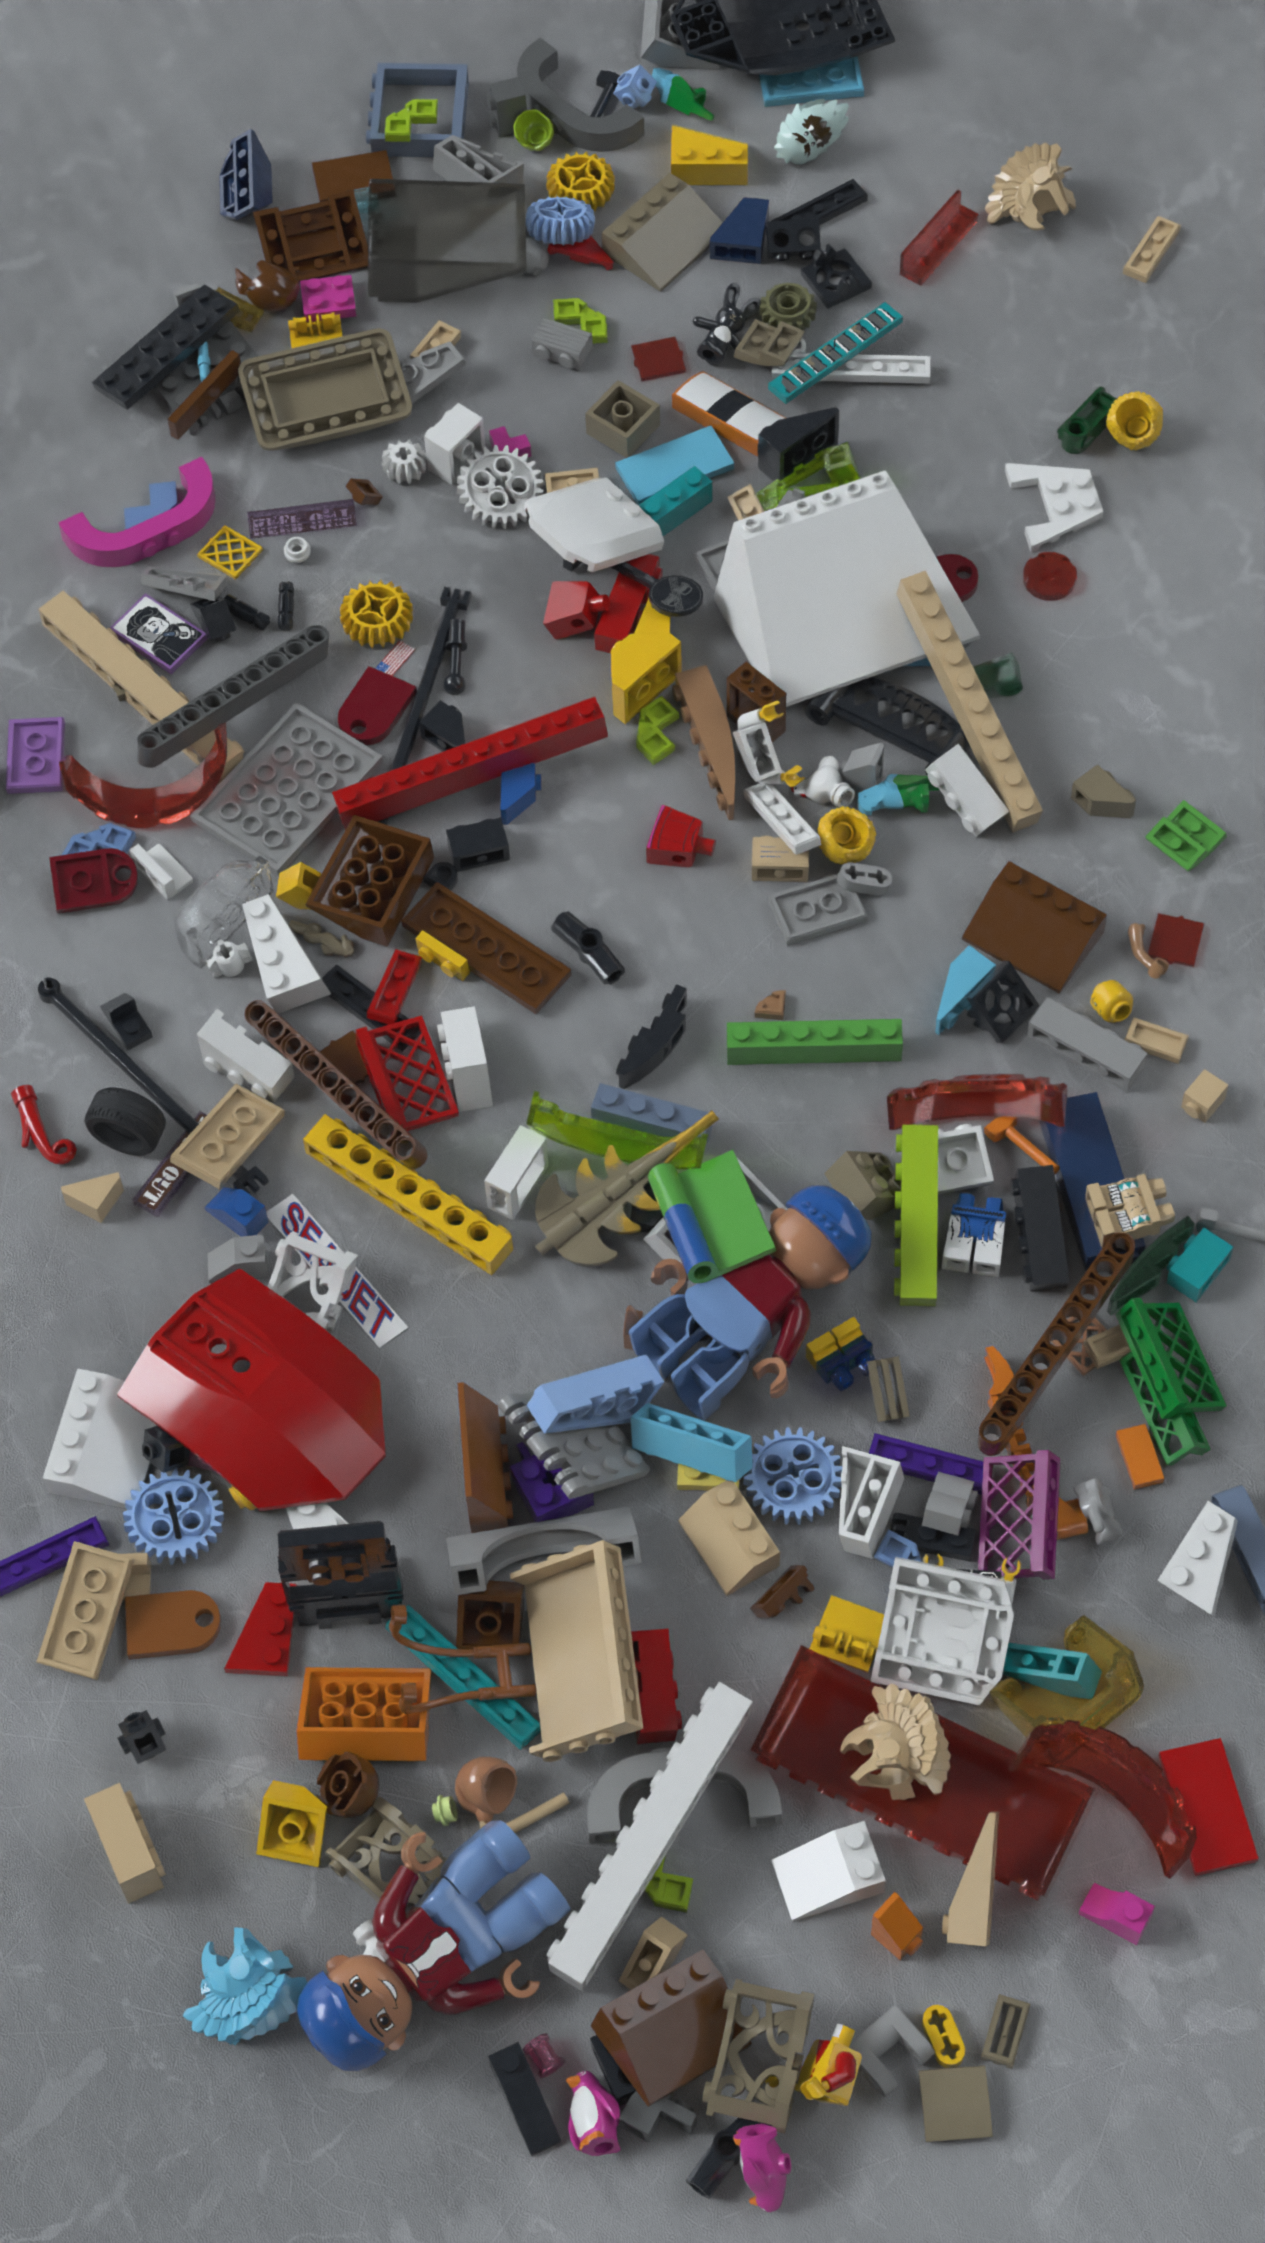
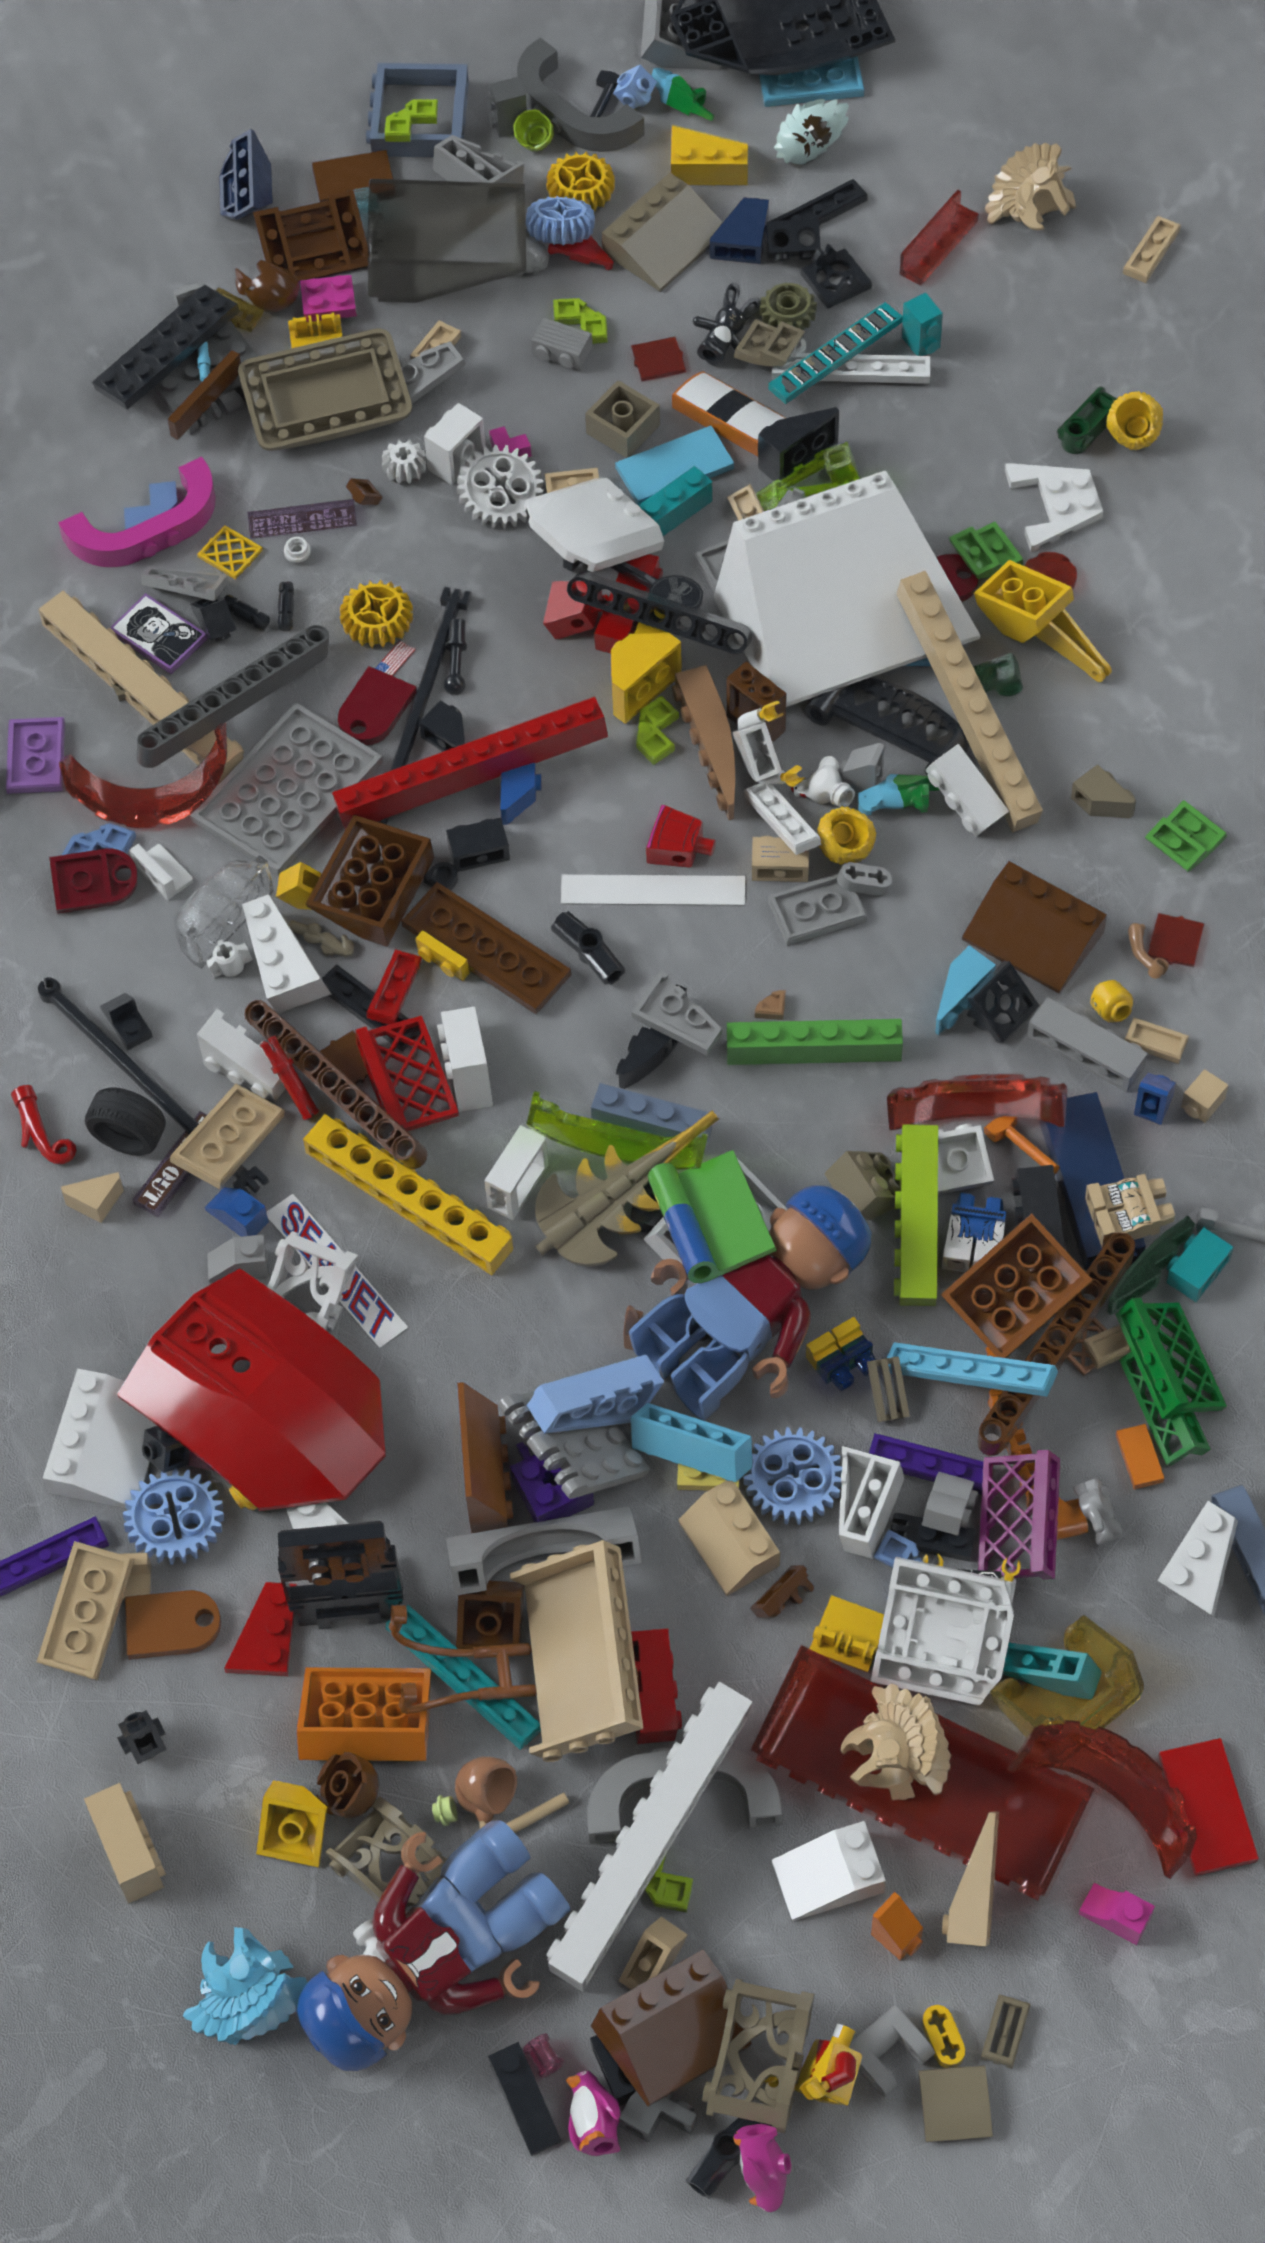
none -> red pin [259,1035,320,1120]
none -> white sticker [561,874,745,905]
none -> black beam [567,571,752,654]
none -> light grey wing [632,969,722,1056]
none -> medium azure tile [887,1342,1058,1397]
none -> teal brick [901,292,943,356]
none -> dark orange slope [941,1213,1093,1358]
none -> bright green slope [949,521,1023,579]
none -> yellow slope [974,560,1112,682]
none -> blue slope [1134,1072,1176,1125]

